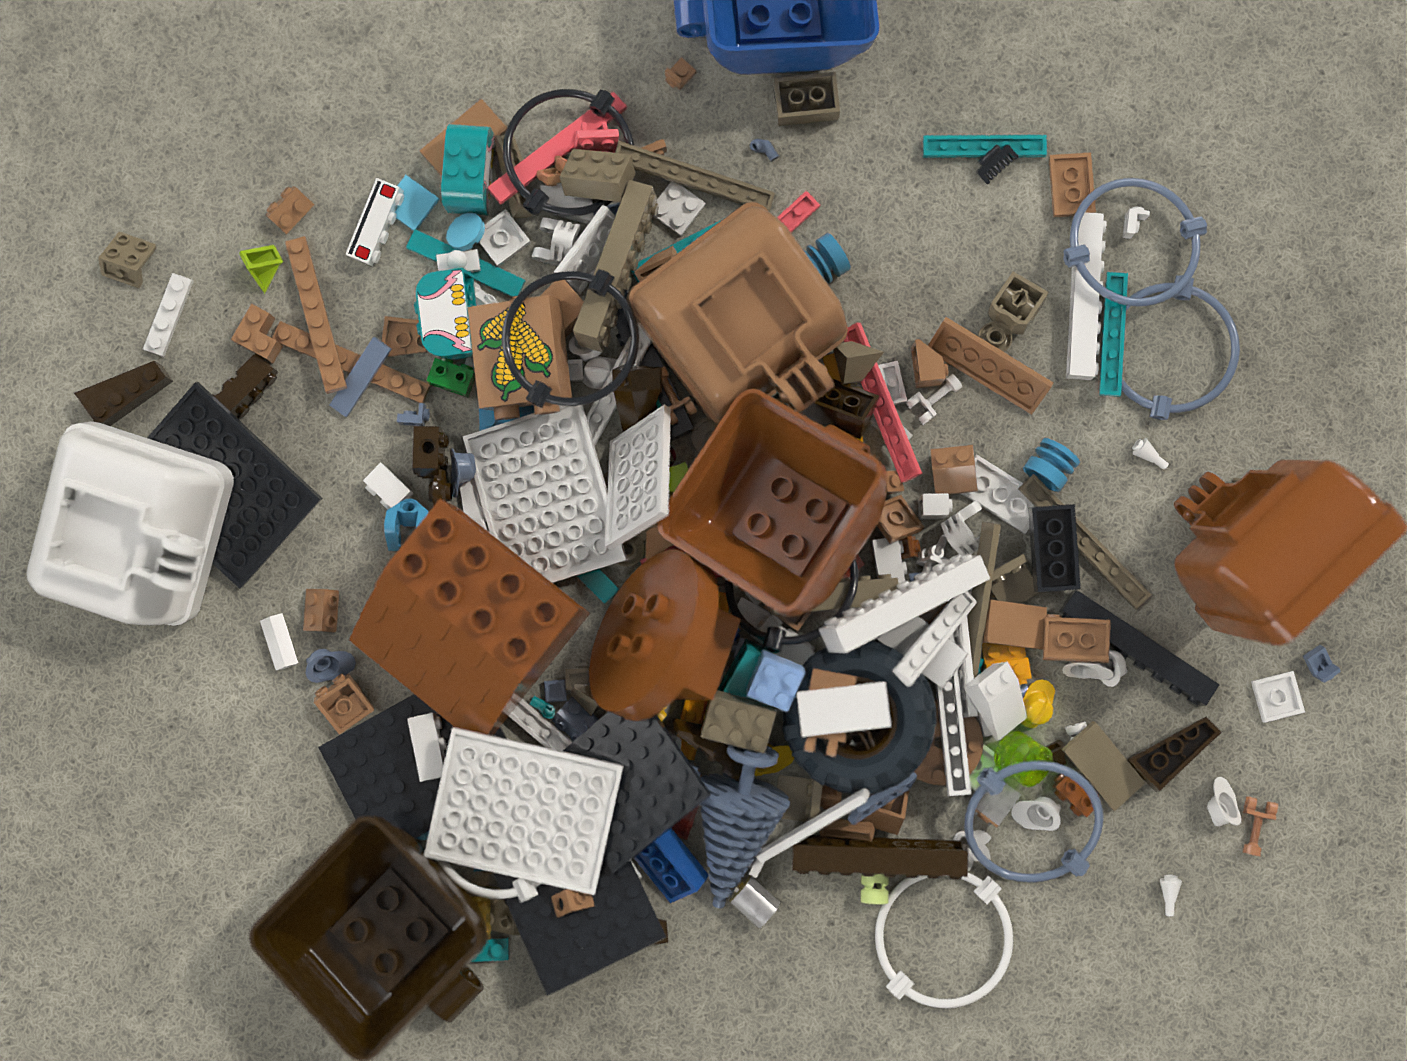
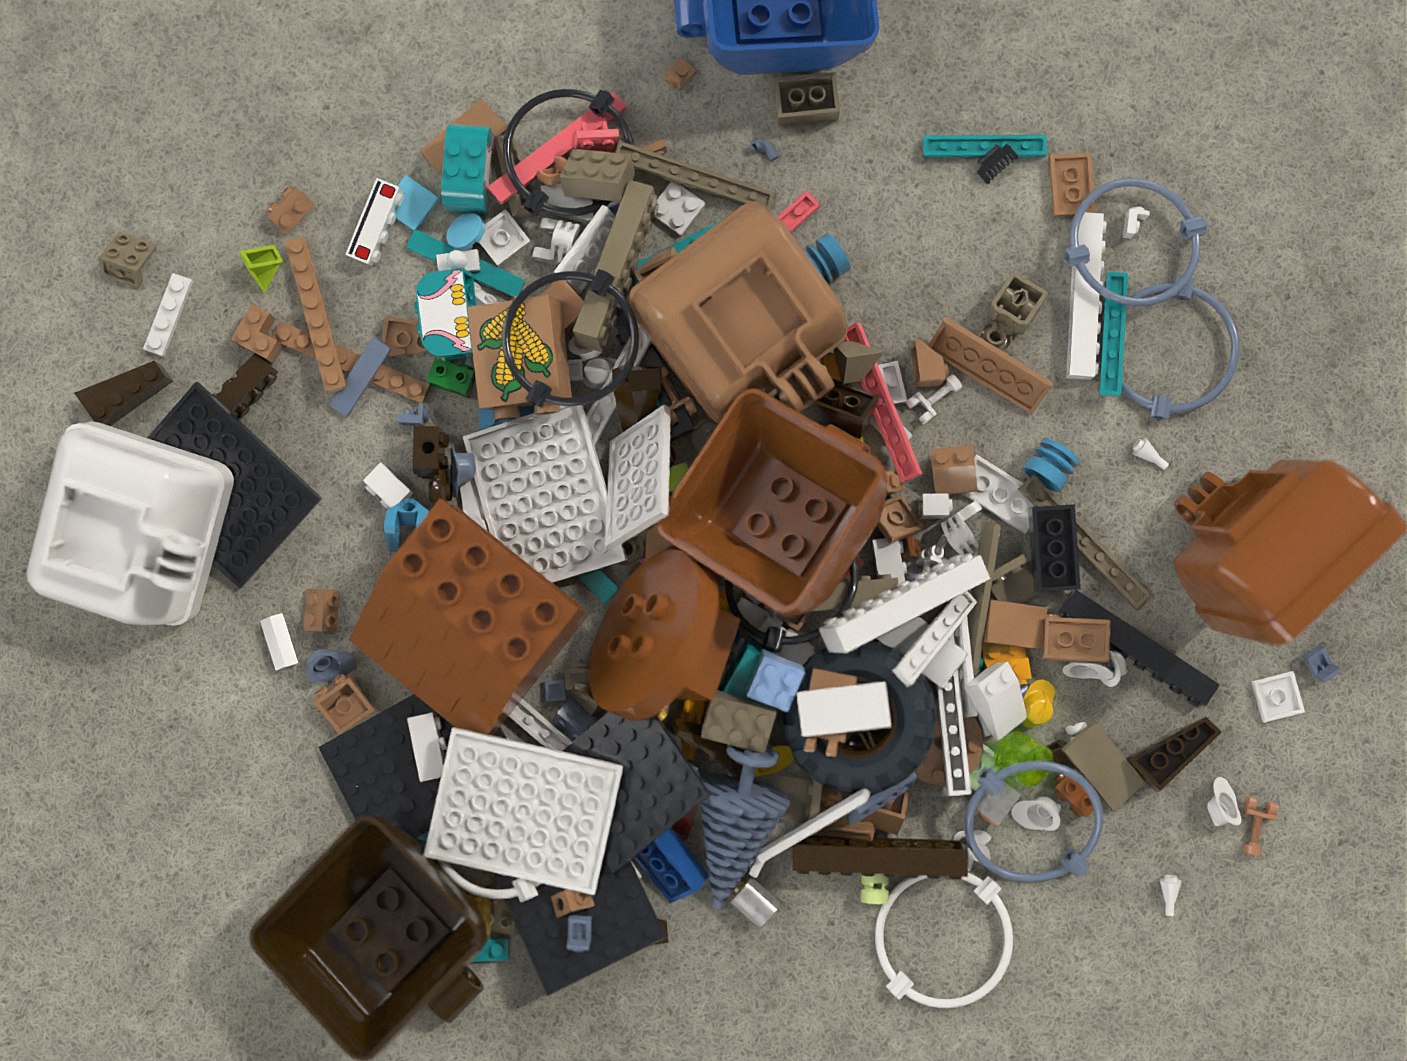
teal arm [529,696,555,719] -> none
none -> sand blue bracket [567,916,592,952]

